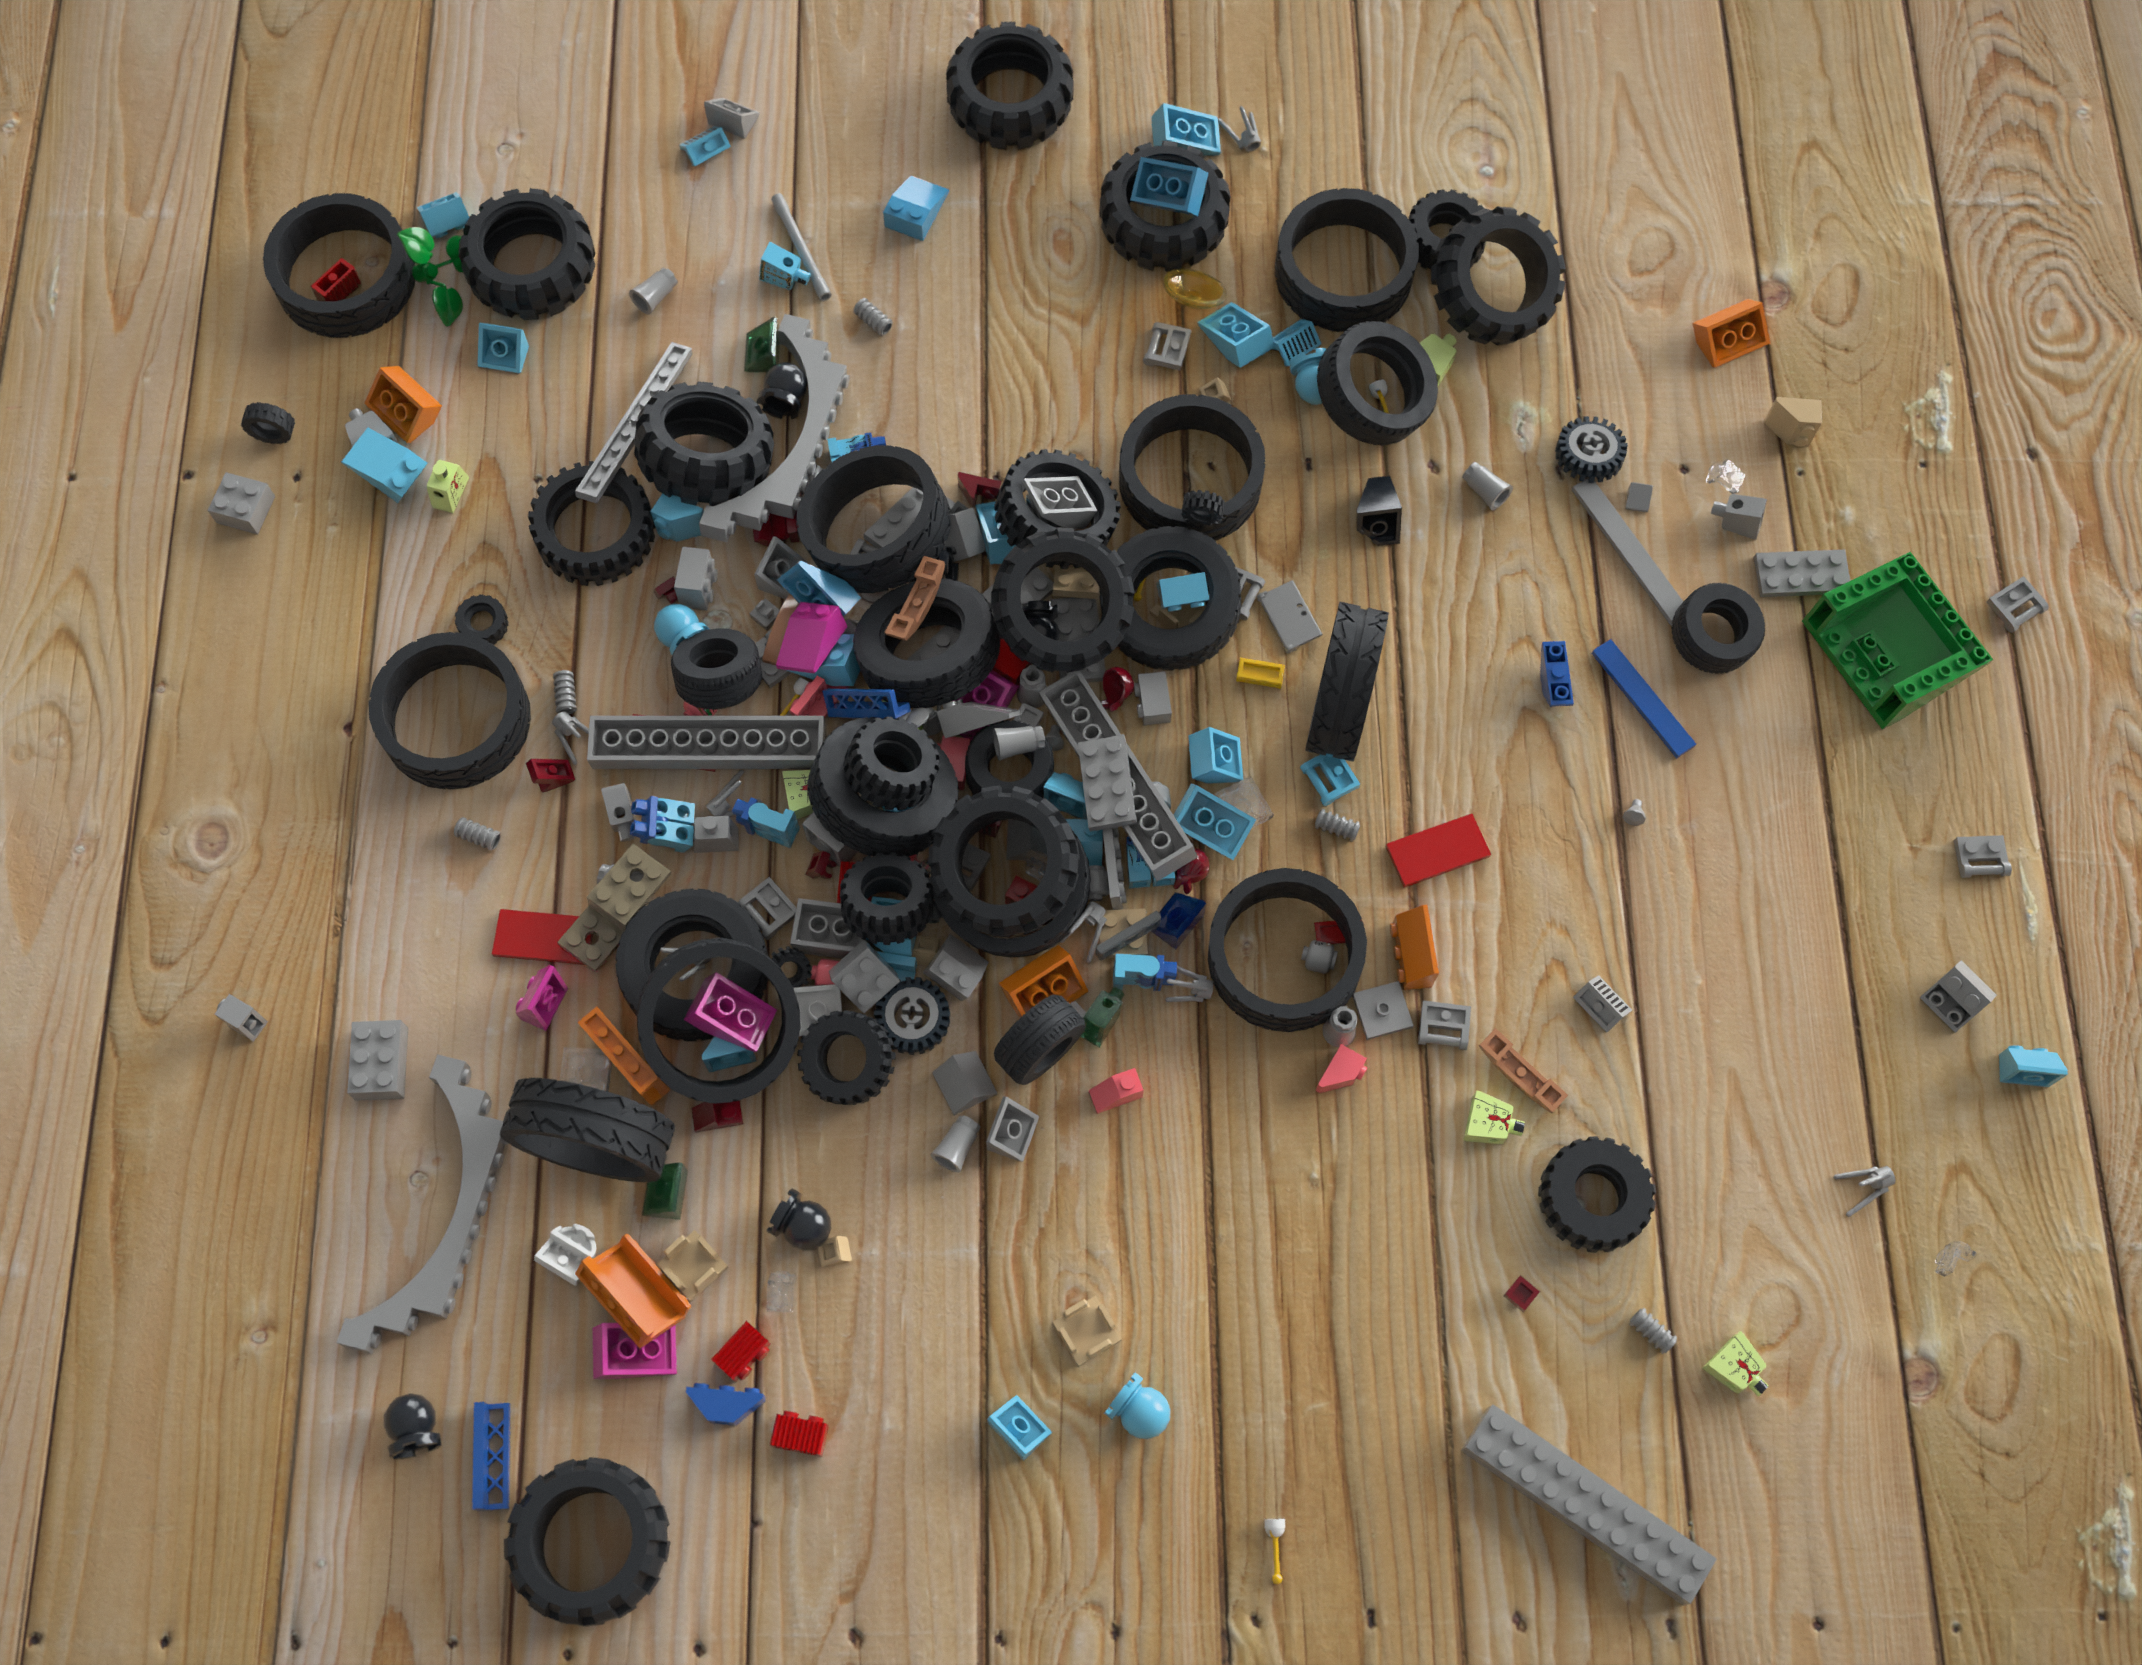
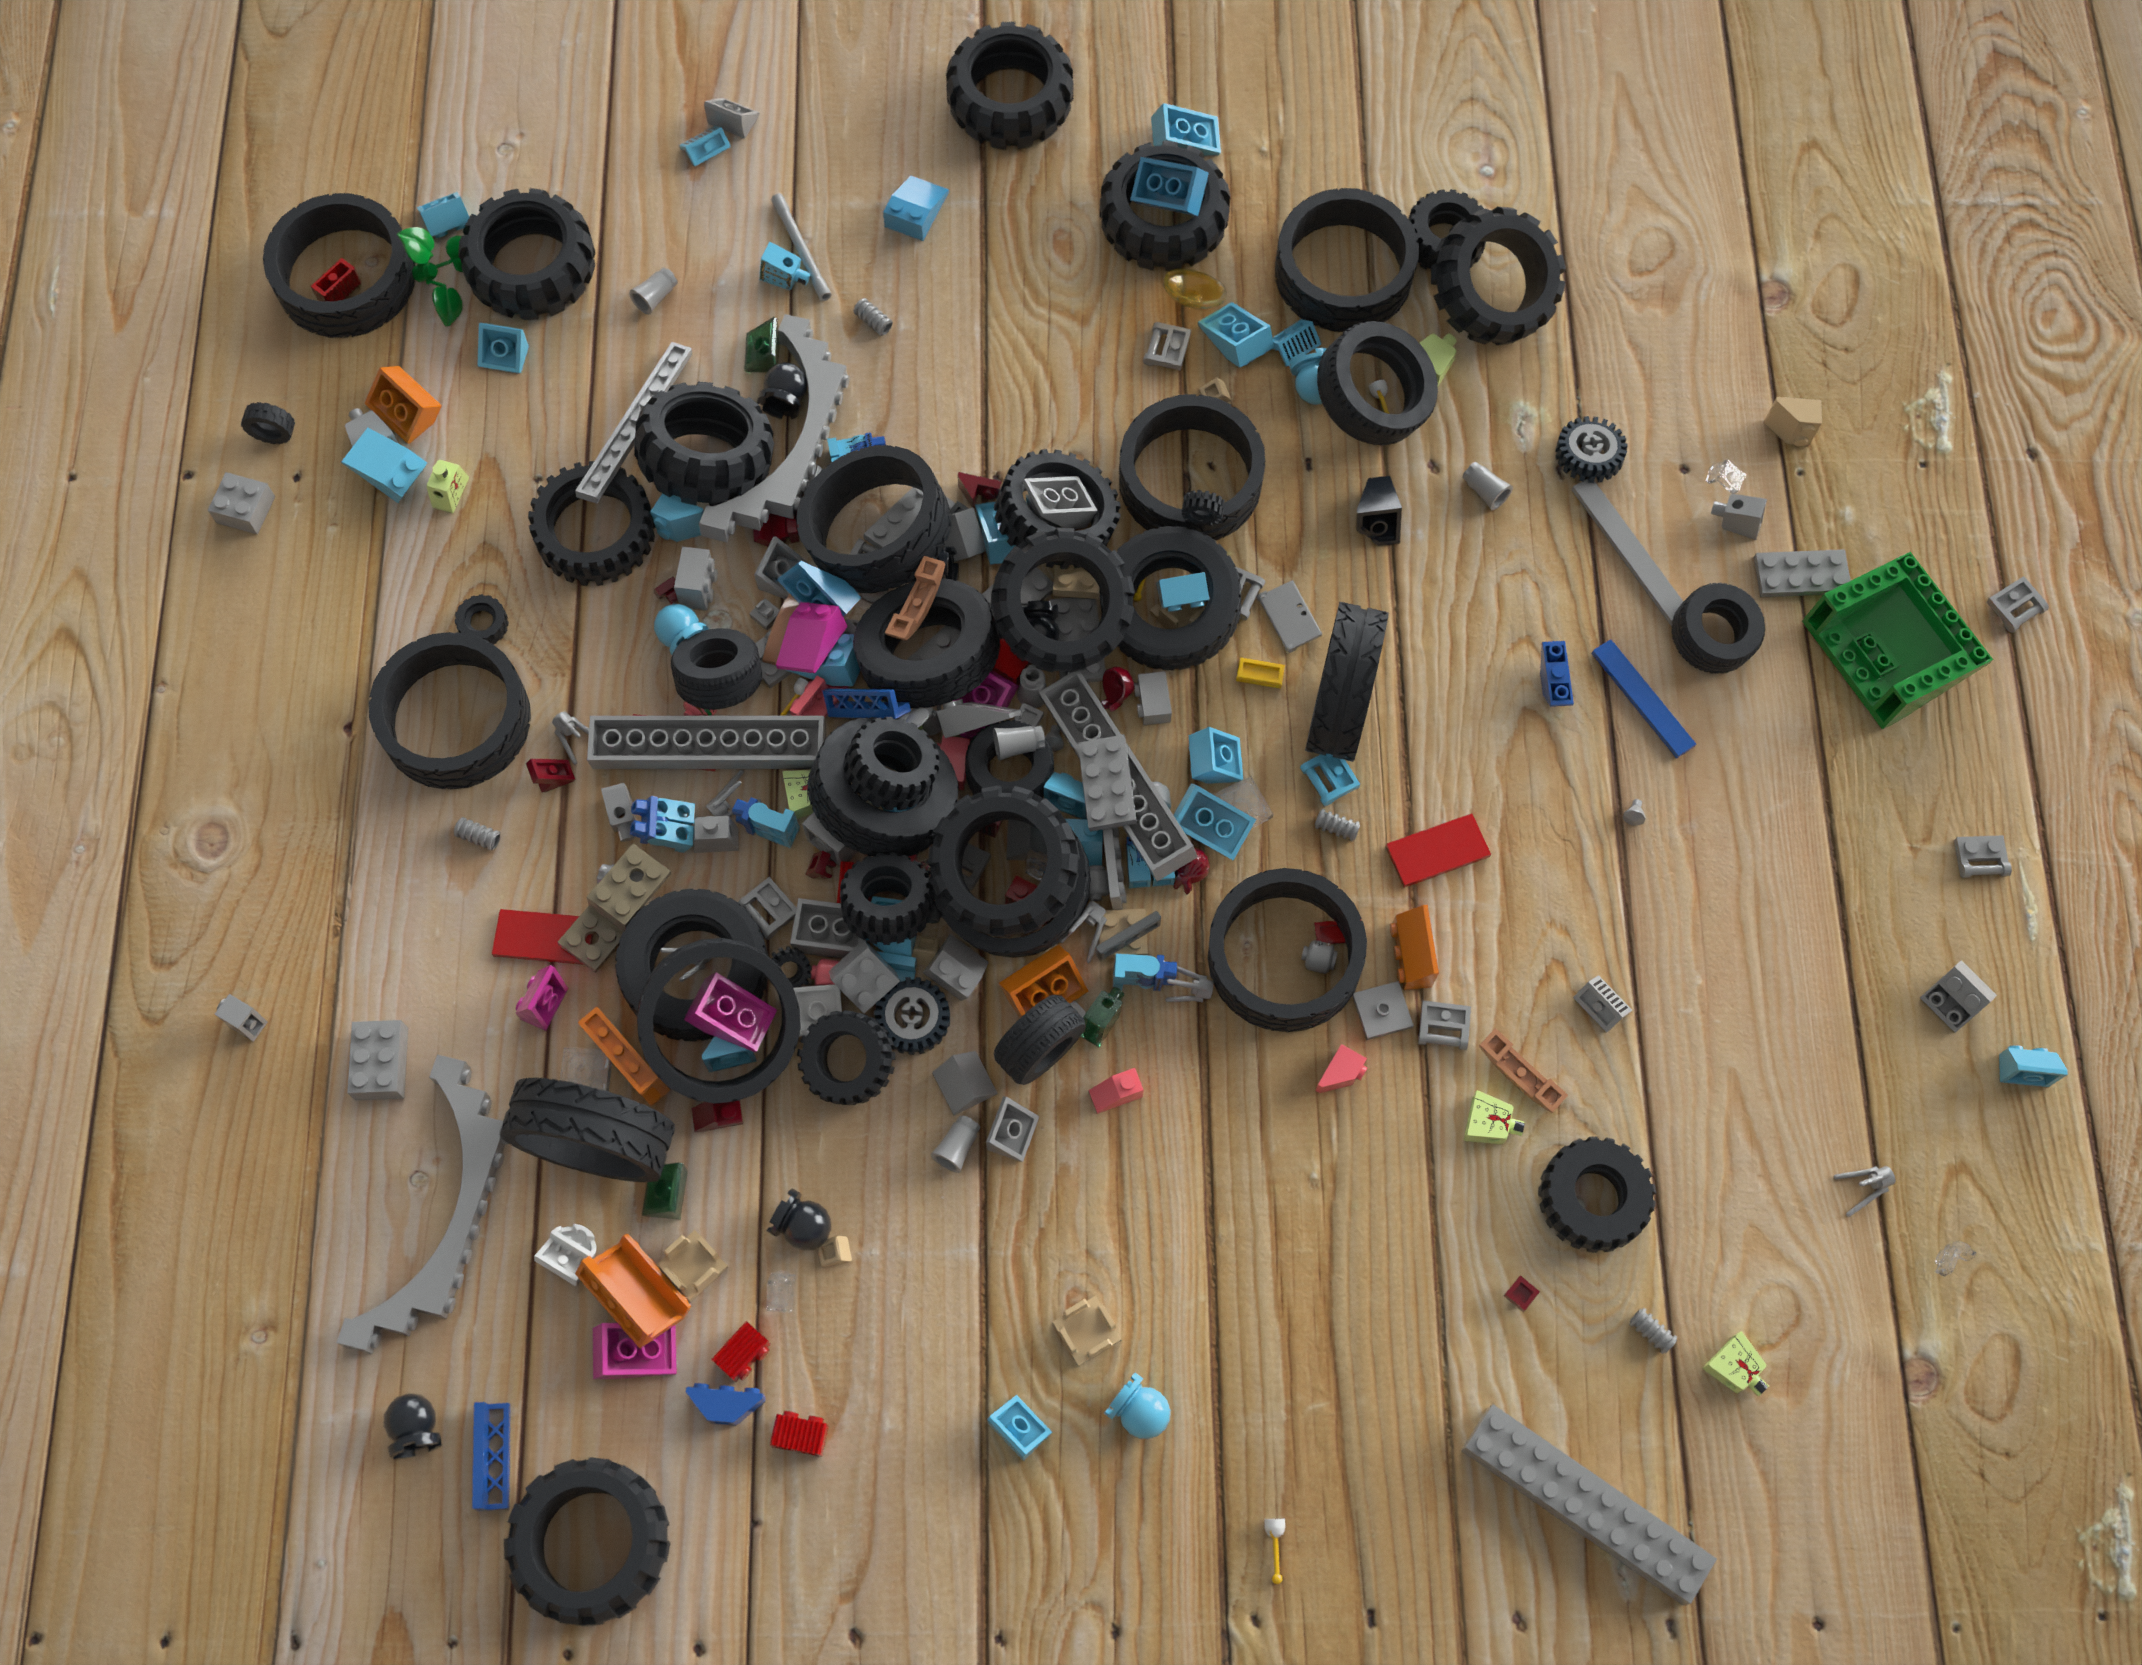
light grey piece [553,670,577,714] -> none
clear blue slope [1151,892,1206,950] -> none
light grey plant [1218,106,1261,152] -> none
light grey plant [1323,1006,1357,1047] -> none
light grey slope [1625,482,1653,513] -> none
orange slope [1693,299,1770,368] -> none

